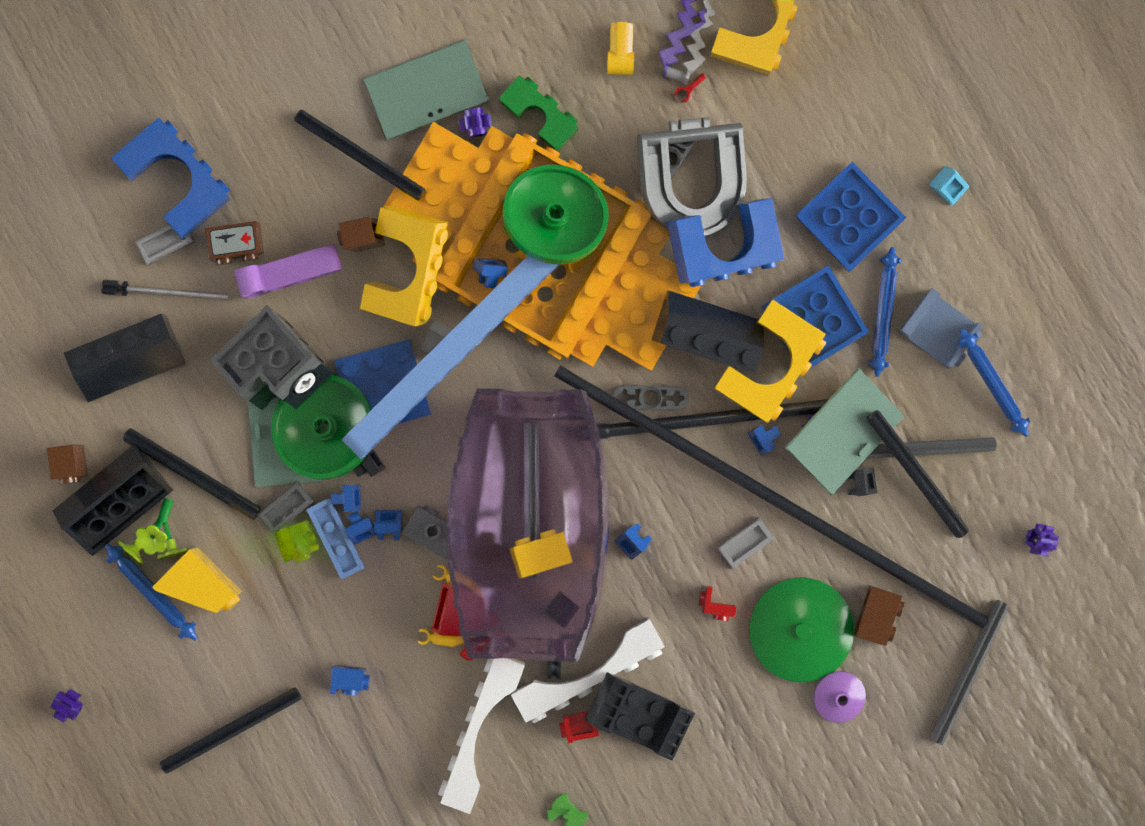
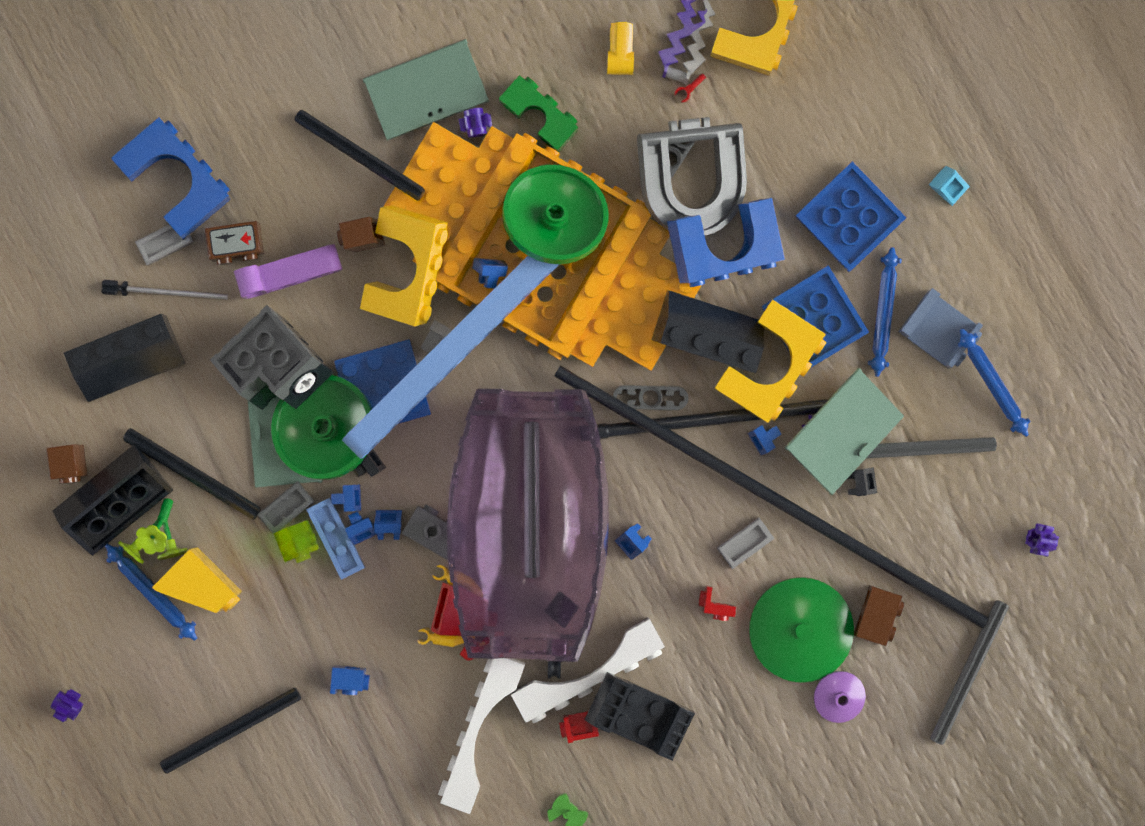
yellow brick [510,529,573,579] -> none
black axle [867,410,969,538] -> none

